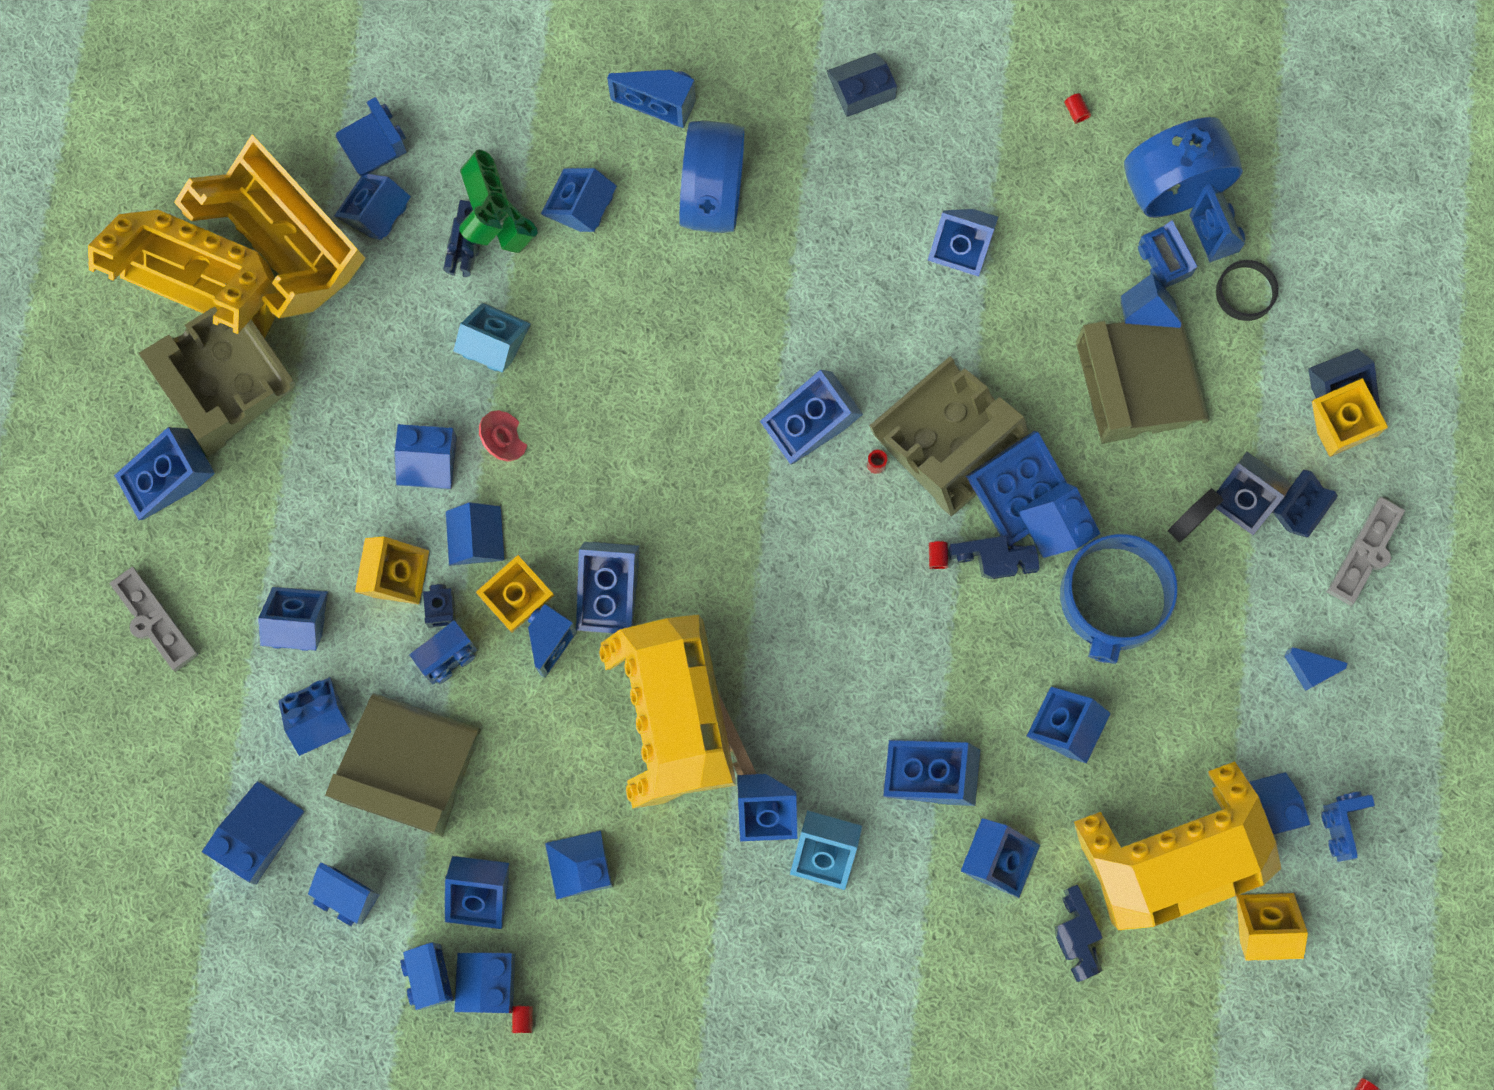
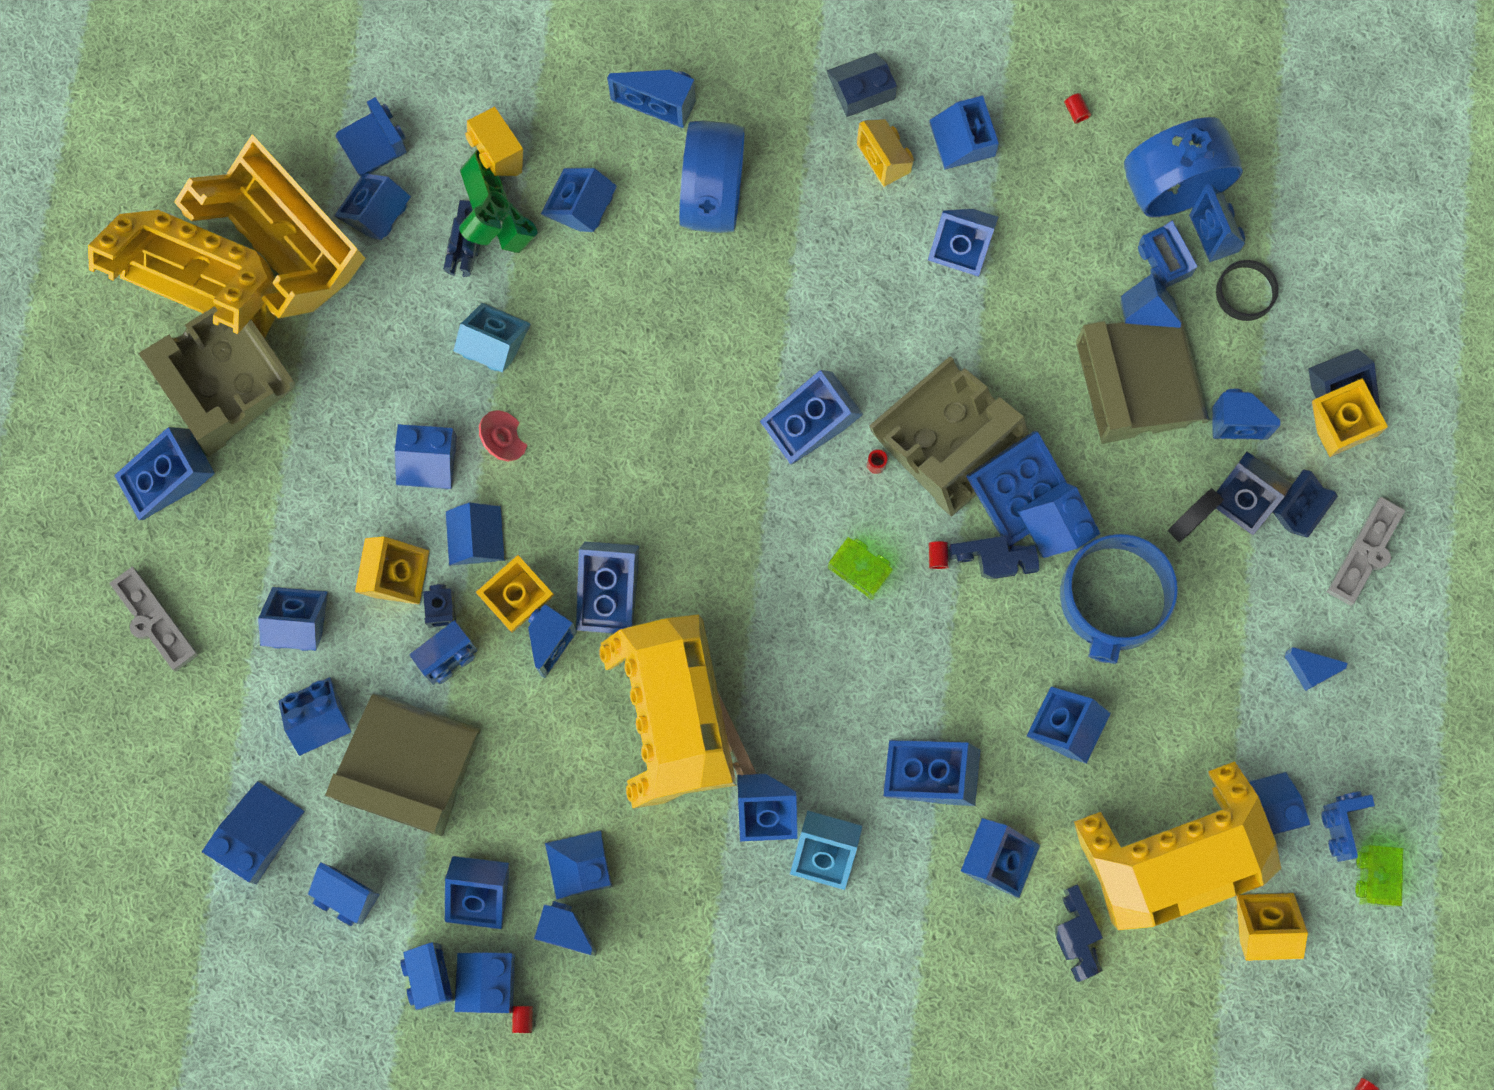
none -> yellow slope [465,106,523,176]
none -> blue slope [534,901,596,956]
none -> clear neon green brick [827,537,893,600]
none -> yellow slope [857,119,914,187]
none -> blue slope [929,95,999,170]
none -> blue slope [1212,389,1280,440]
none -> clear neon green brick [1355,845,1404,908]

